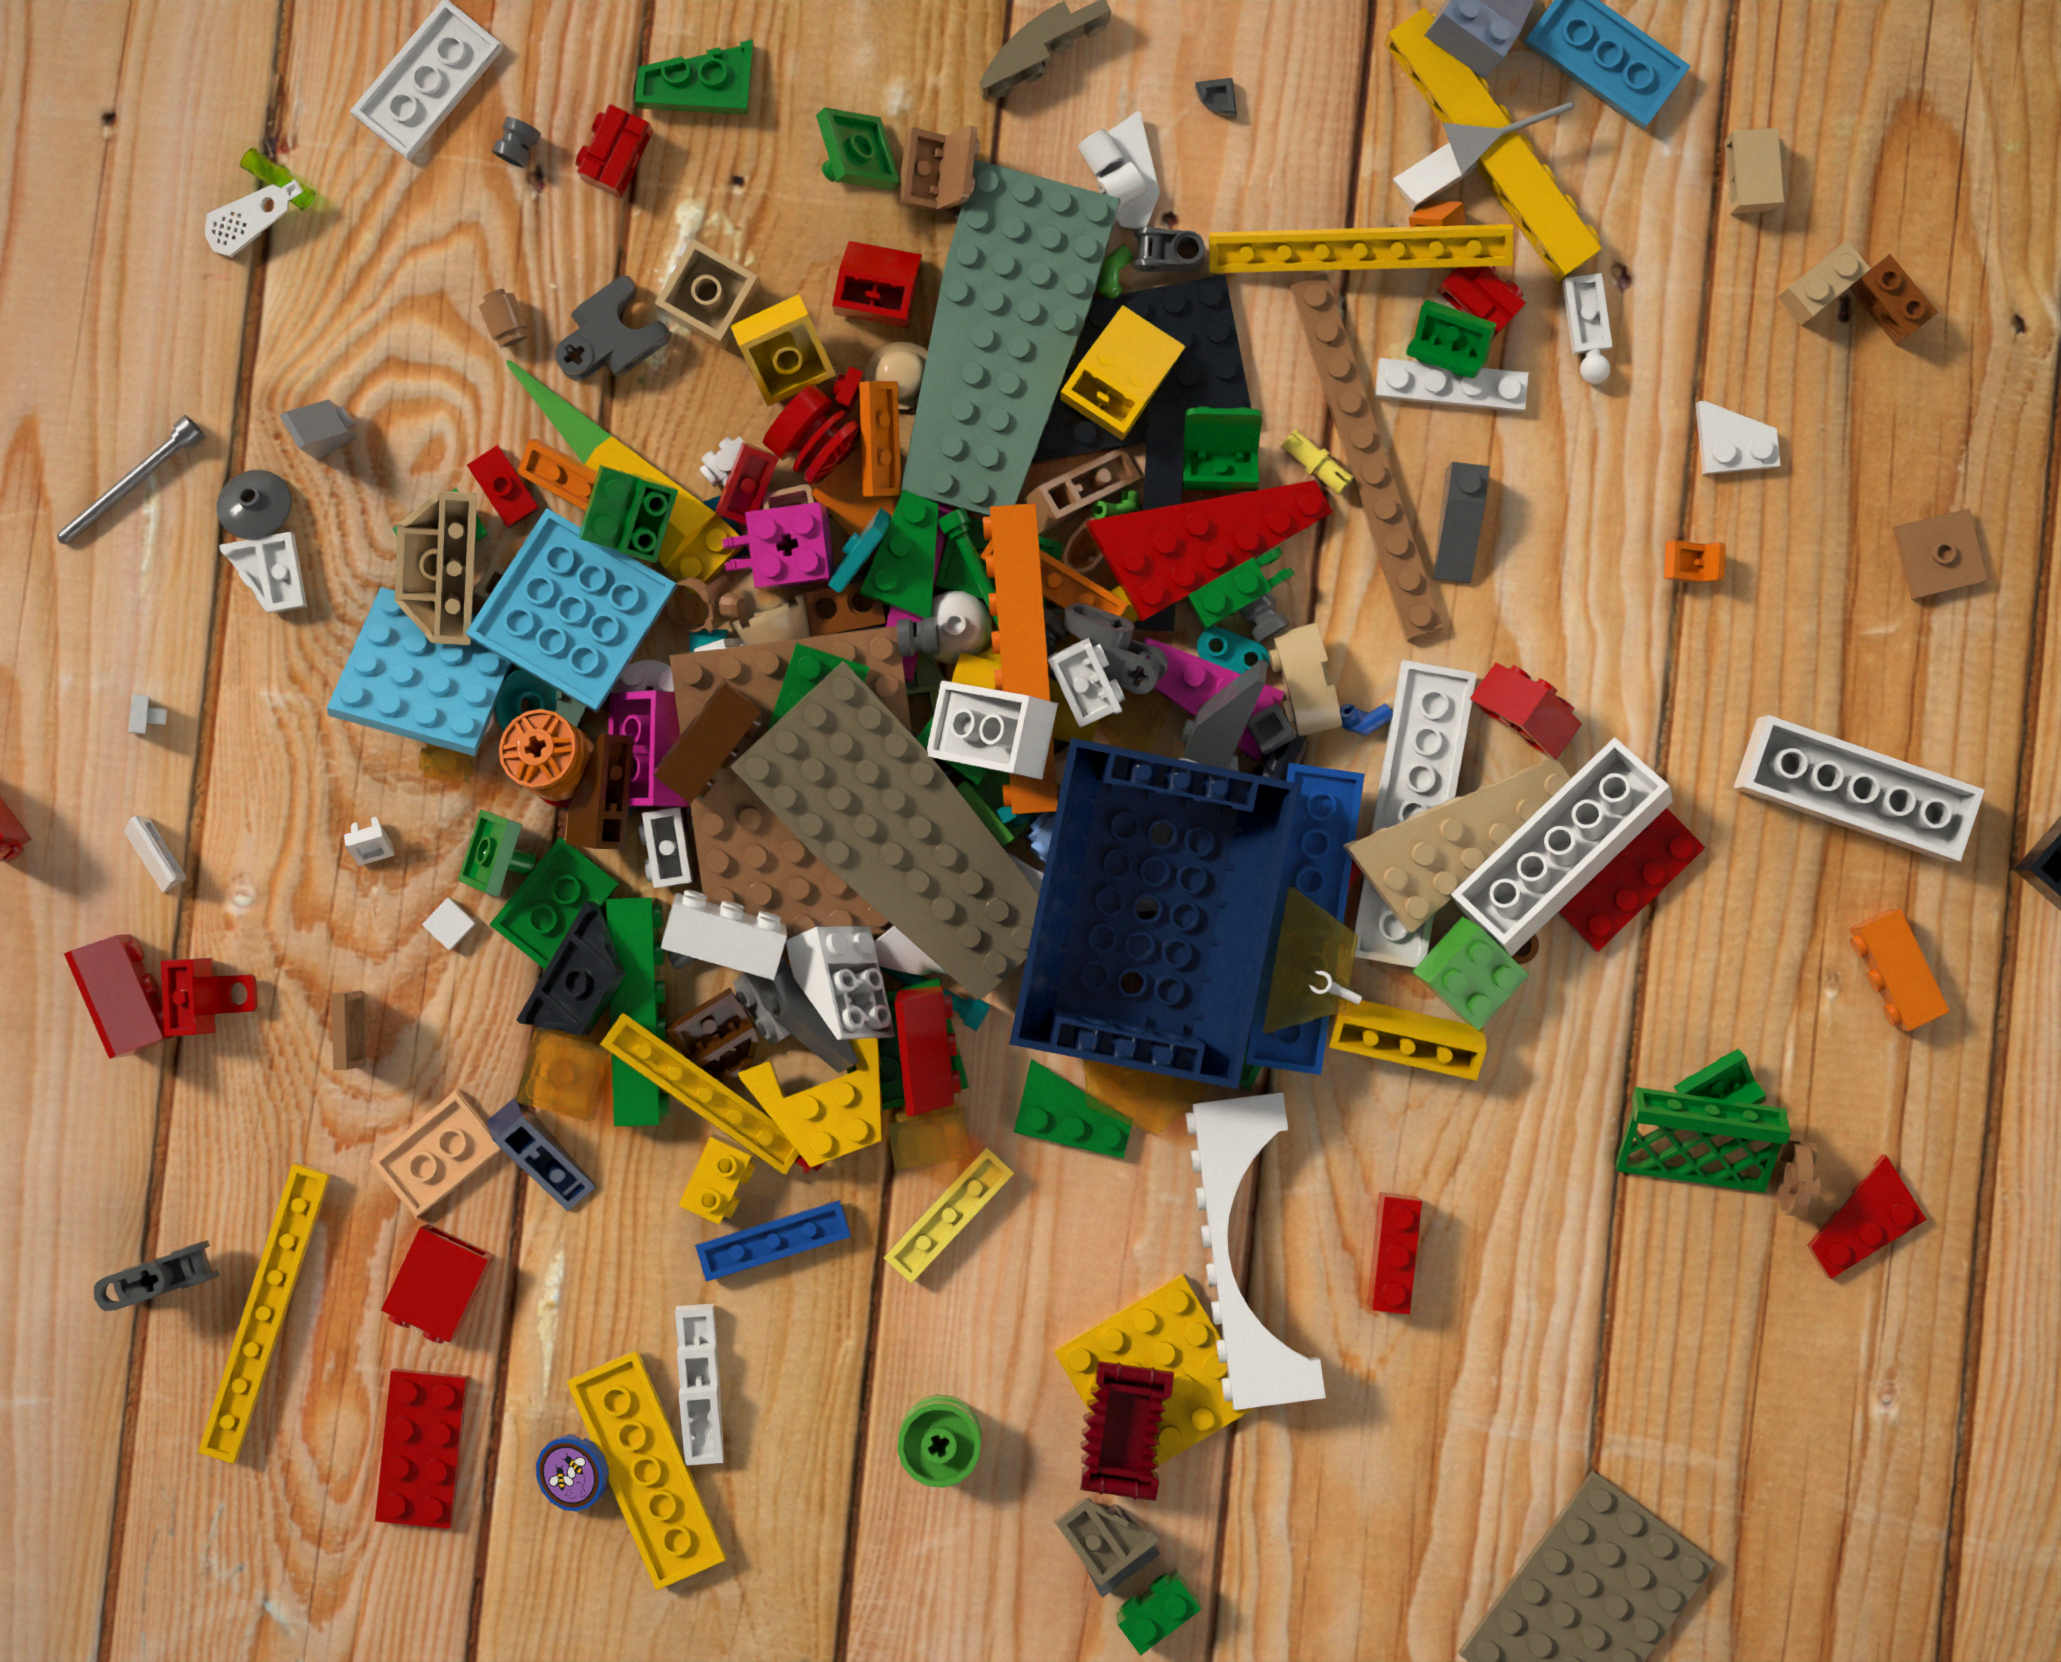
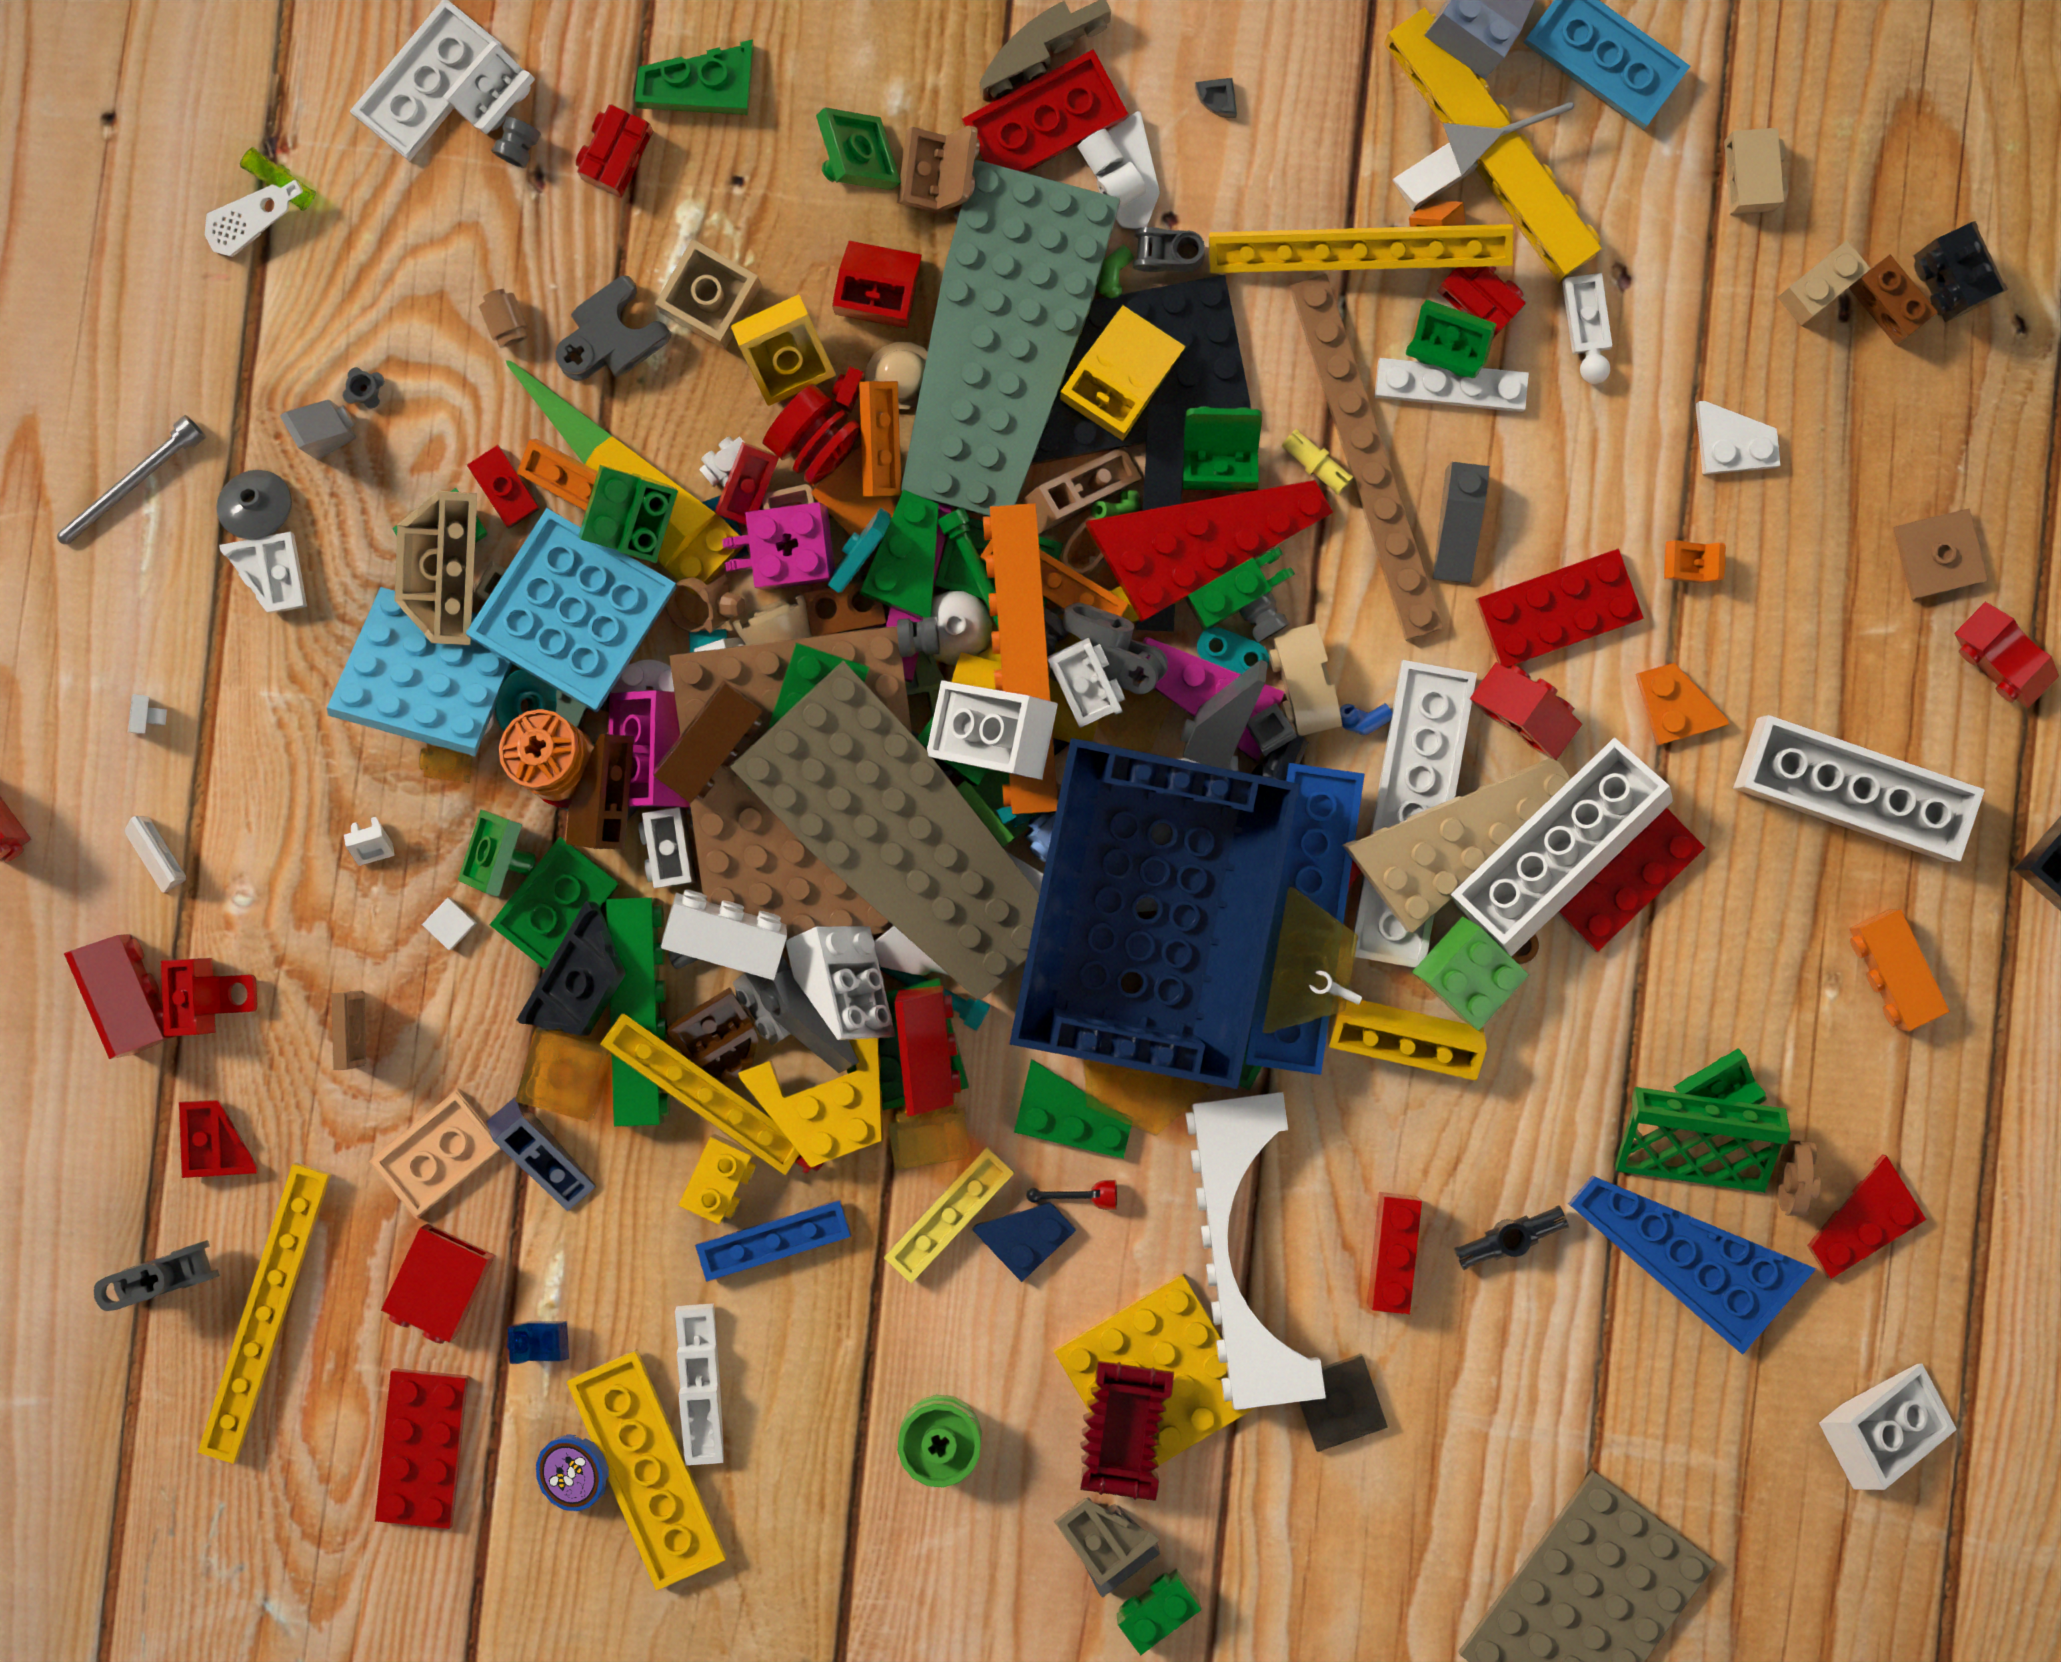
none -> red wing [179,1099,258,1178]
none -> dark grey plate [343,367,385,409]
none -> white bracket [443,41,535,134]
none -> clear blue bracket [507,1321,569,1364]
none -> red plate [962,49,1129,173]
none -> dark blue wing [972,1202,1076,1282]
none -> hinge [1026,1180,1117,1210]
none -> clear smoke plate [1299,1354,1388,1452]
none -> black pin [1454,1205,1569,1270]
none -> red plate [1476,548,1644,668]
none -> blue wing [1568,1175,1816,1355]
none -> orange wing [1636,662,1729,745]
none -> white slope [1819,1364,1957,1490]
none -> black hinge [1913,221,2008,323]
none -> red brick [1954,601,2059,708]

